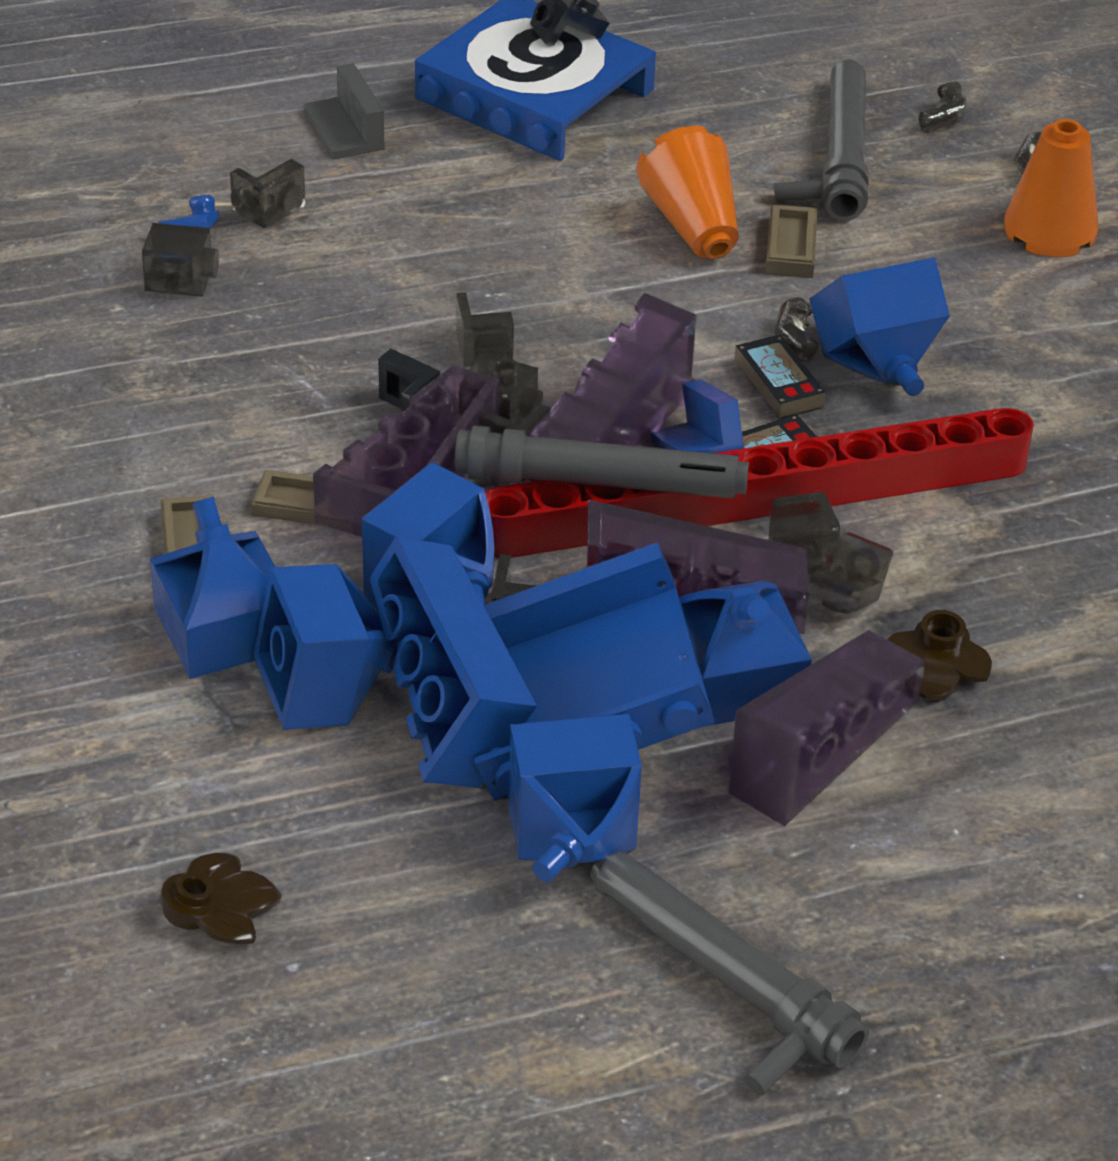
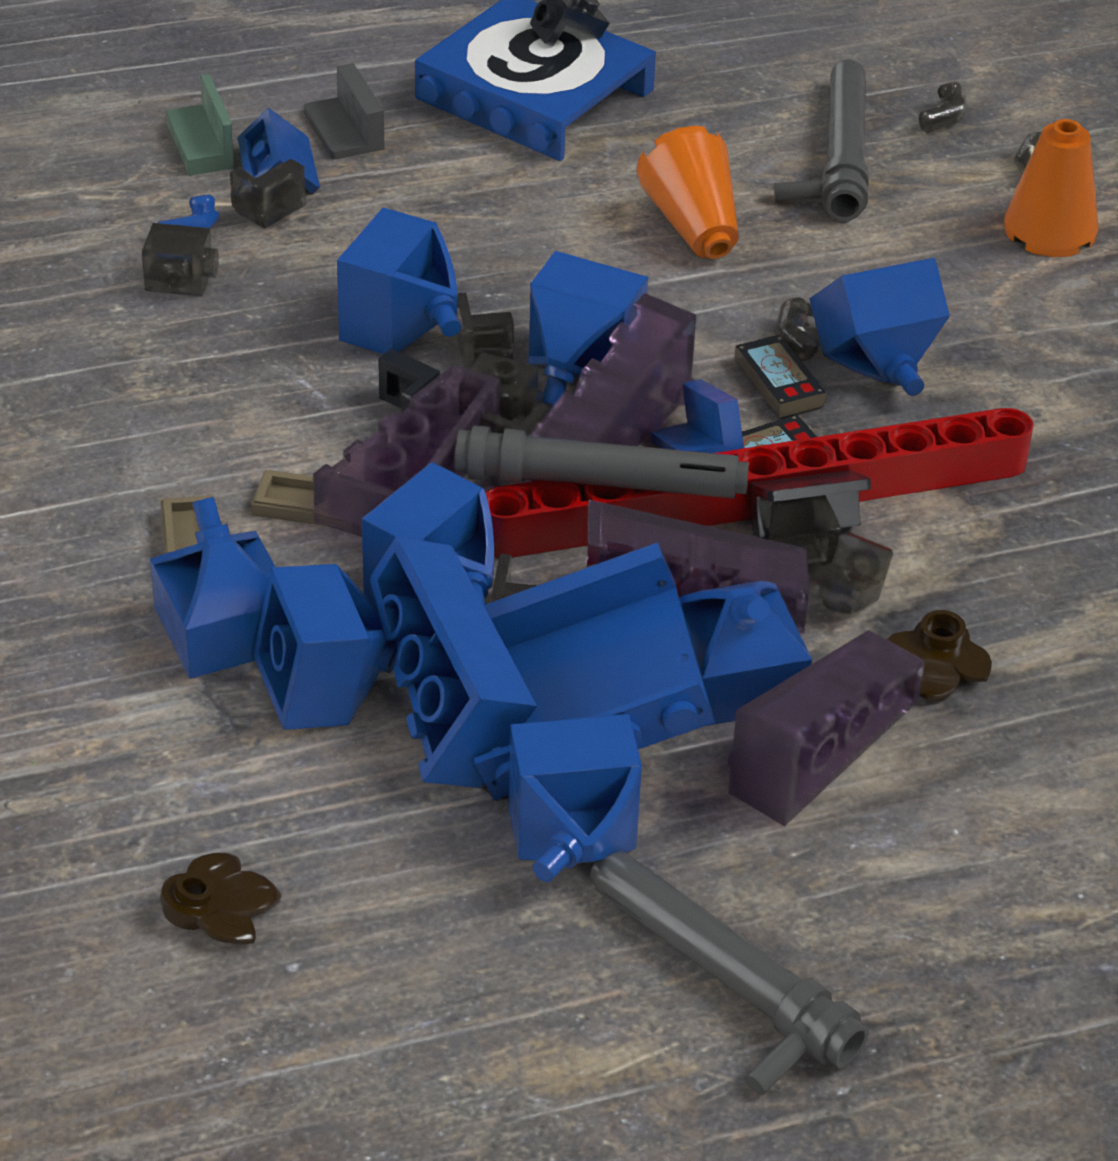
dark tan tile [765,205,818,278] -> none
none -> sand green panel [166,74,234,176]
none -> blue panel [237,107,320,200]
none -> blue piece [337,207,461,354]
none -> blue piece [528,251,648,408]
none -> black panel [749,470,871,538]

